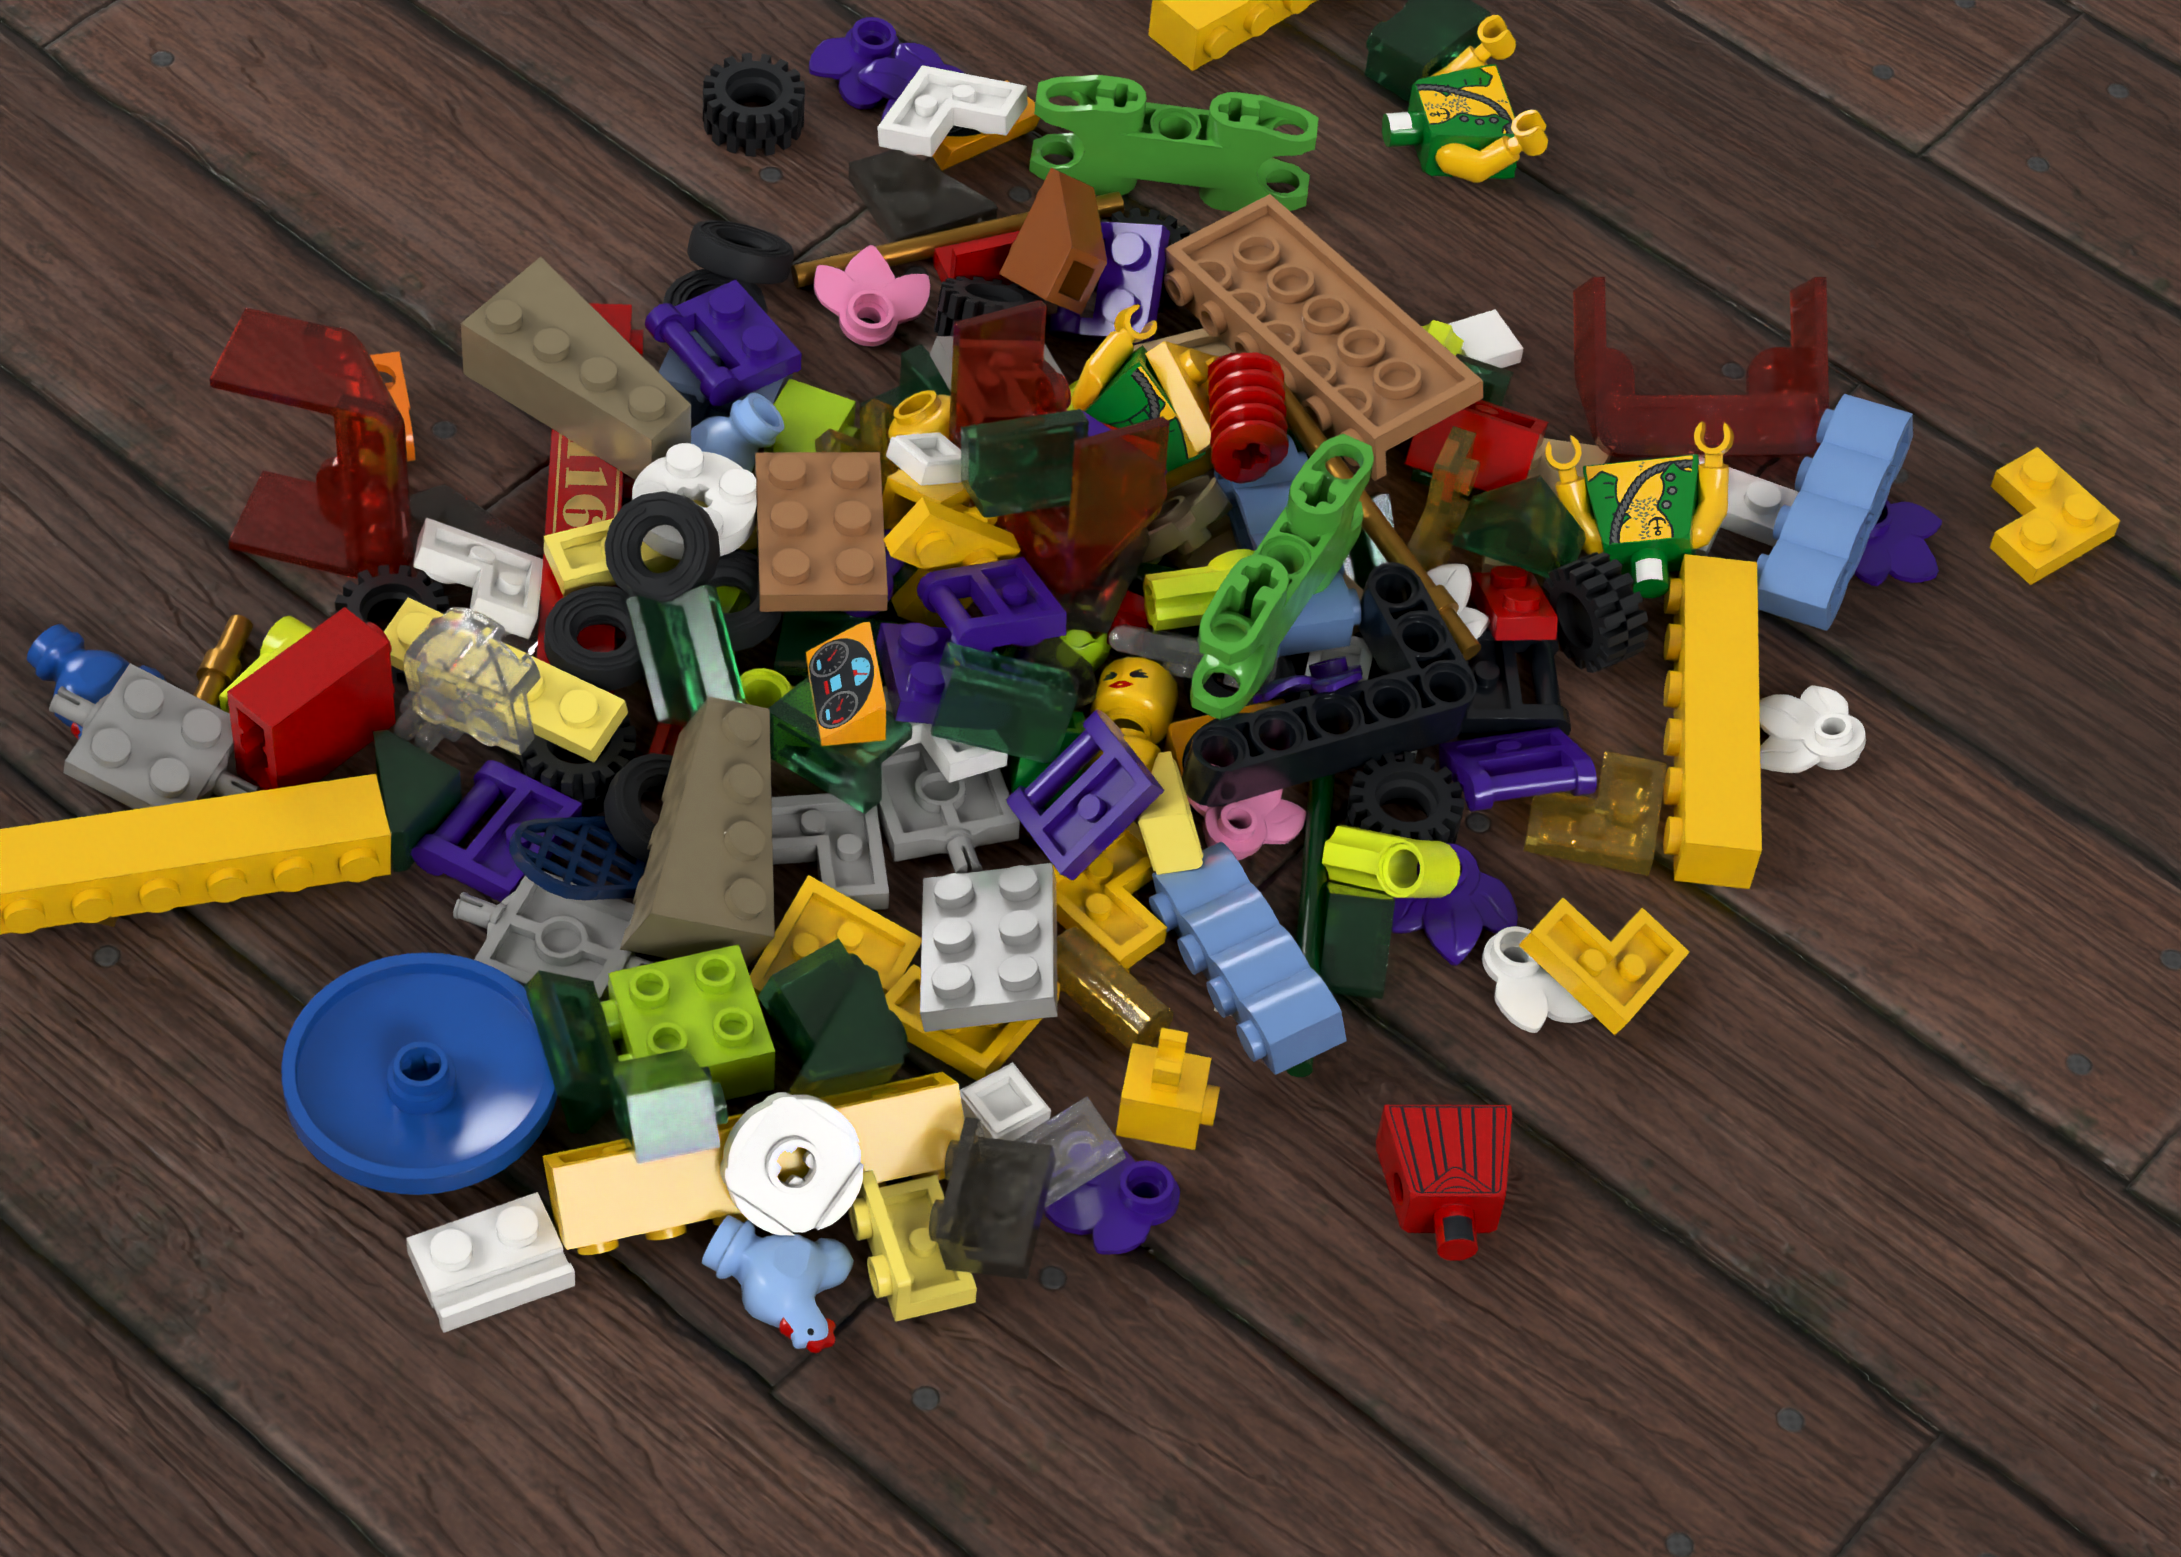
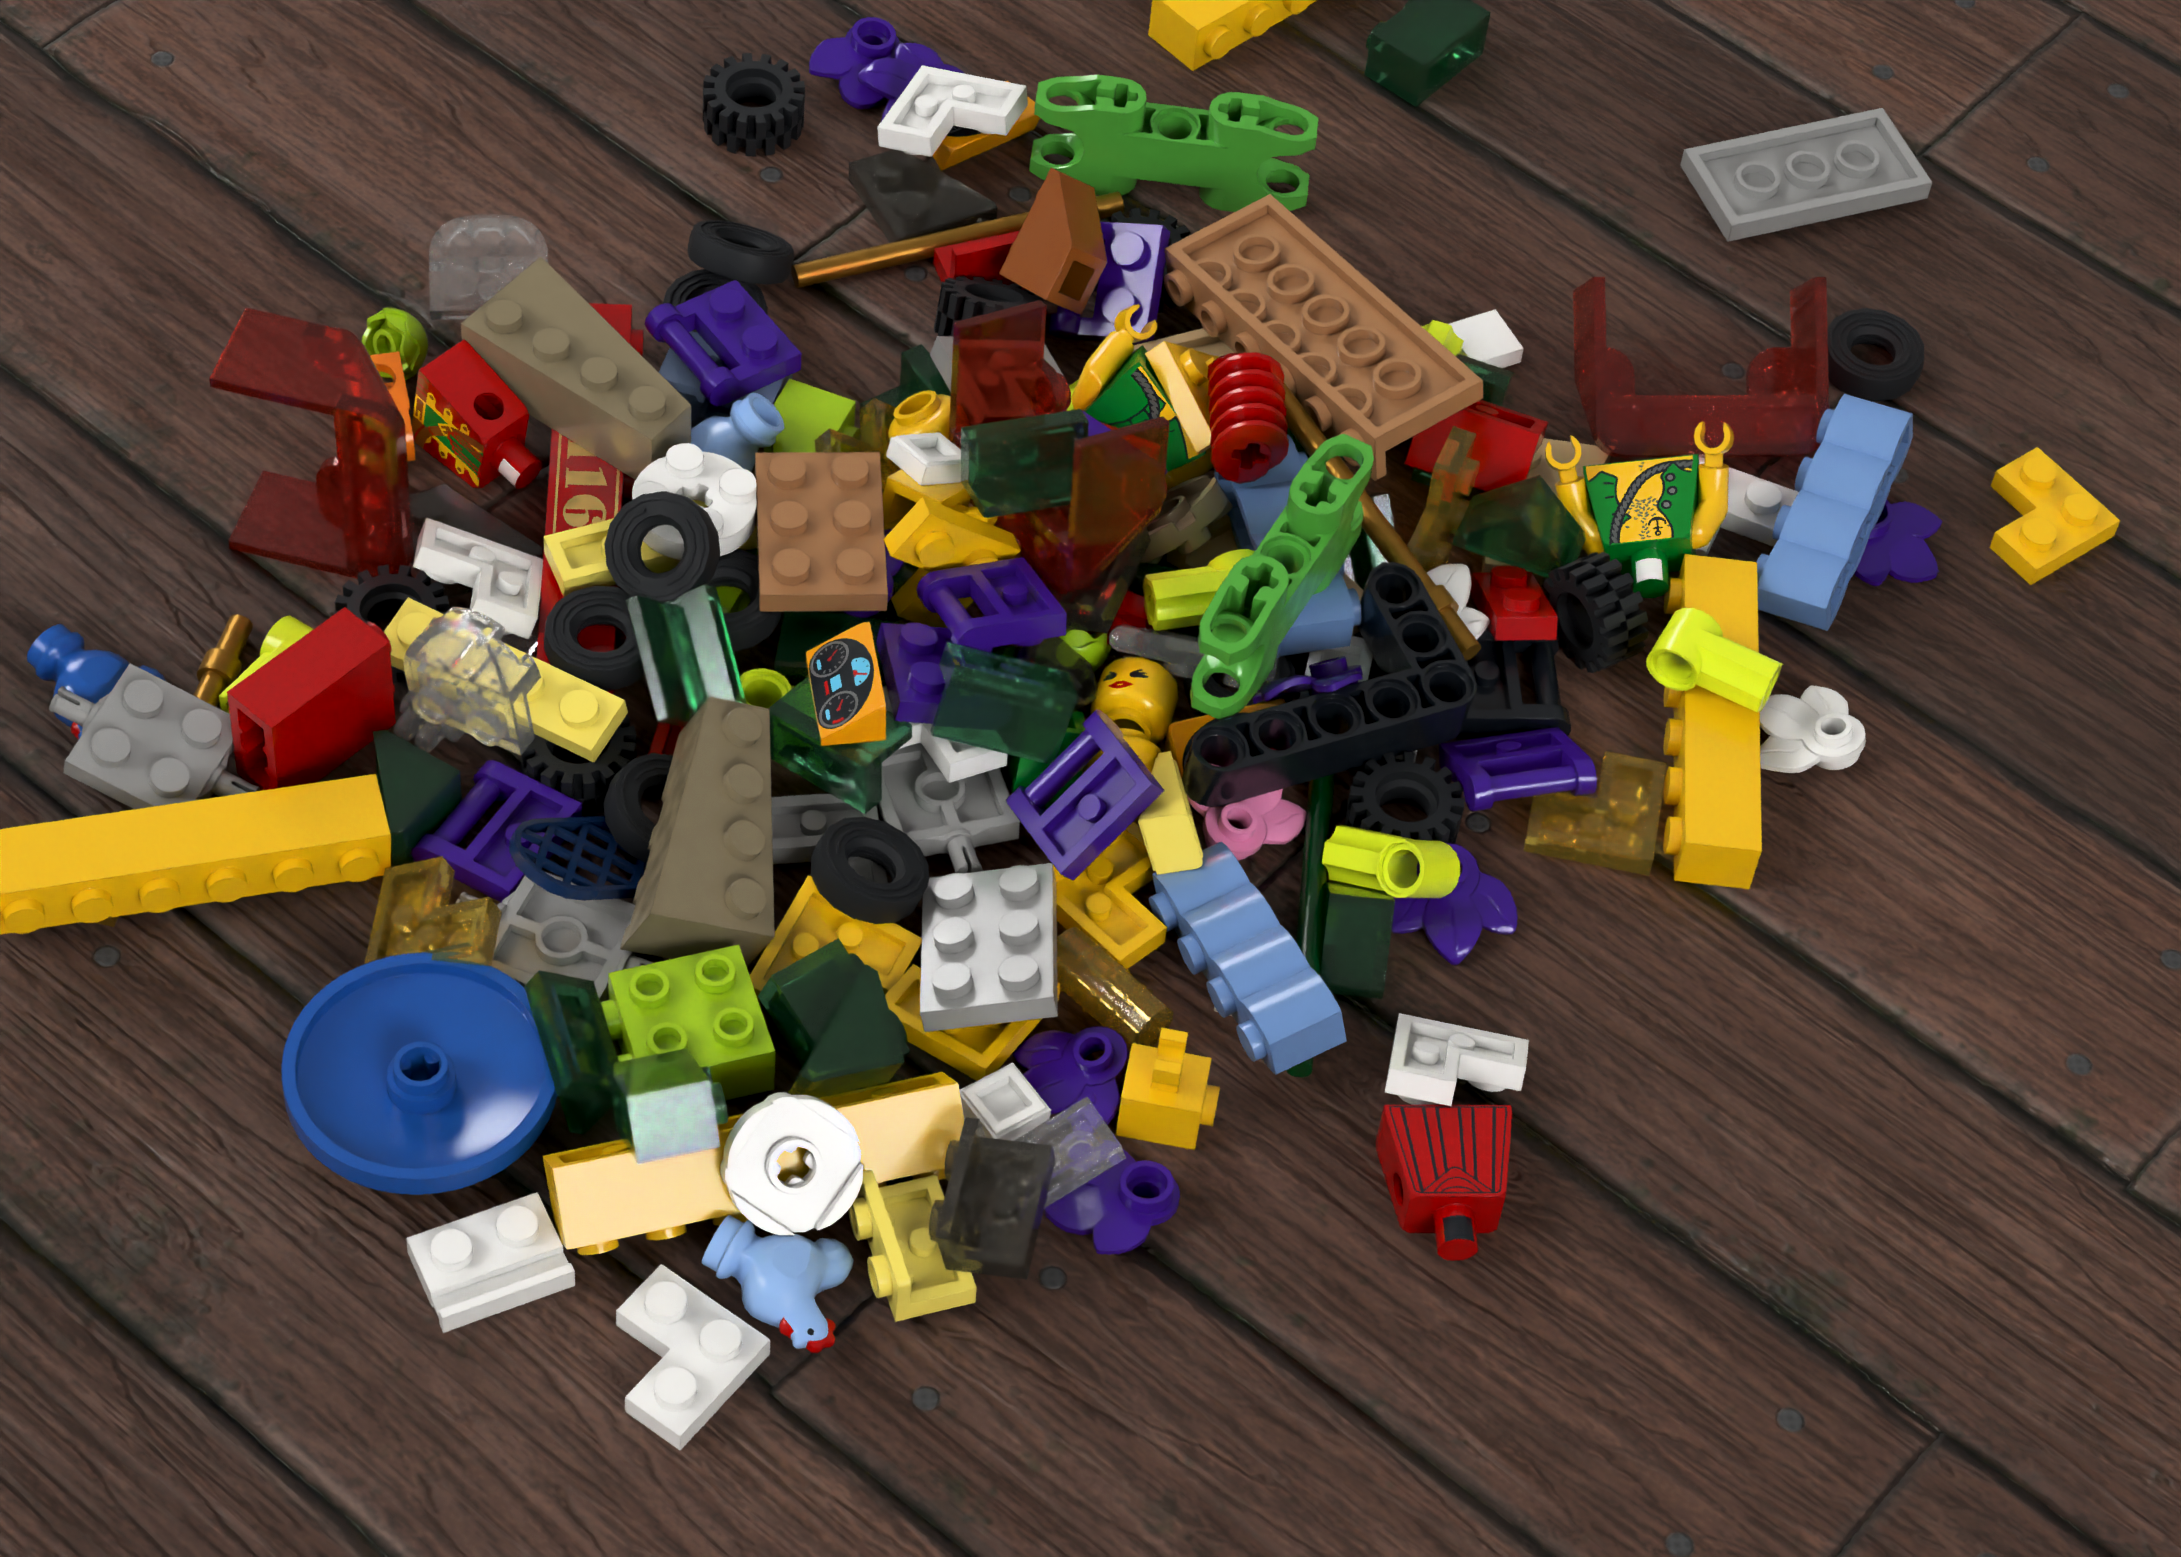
bright pink plate [814,245,930,346] -> none
torso [1382,15,1548,183] -> none
white plate [1482,926,1594,1033] -> none
yellow plate [1519,898,1690,1035] -> none
none -> lime plate [361,307,428,380]
none -> clear yellow plate [364,856,502,966]
none -> red torso [412,339,542,489]
none -> clear slope [429,214,548,320]
none -> white plate [616,1264,770,1450]
none -> black tyre [811,817,929,924]
none -> dark purple plate [1013,1026,1130,1143]
none -> white plate [1385,1013,1529,1106]
none -> neon yellow piece [1646,608,1783,713]
none -> light grey plate [1680,108,1932,242]
none -> black tyre [1820,308,1924,401]

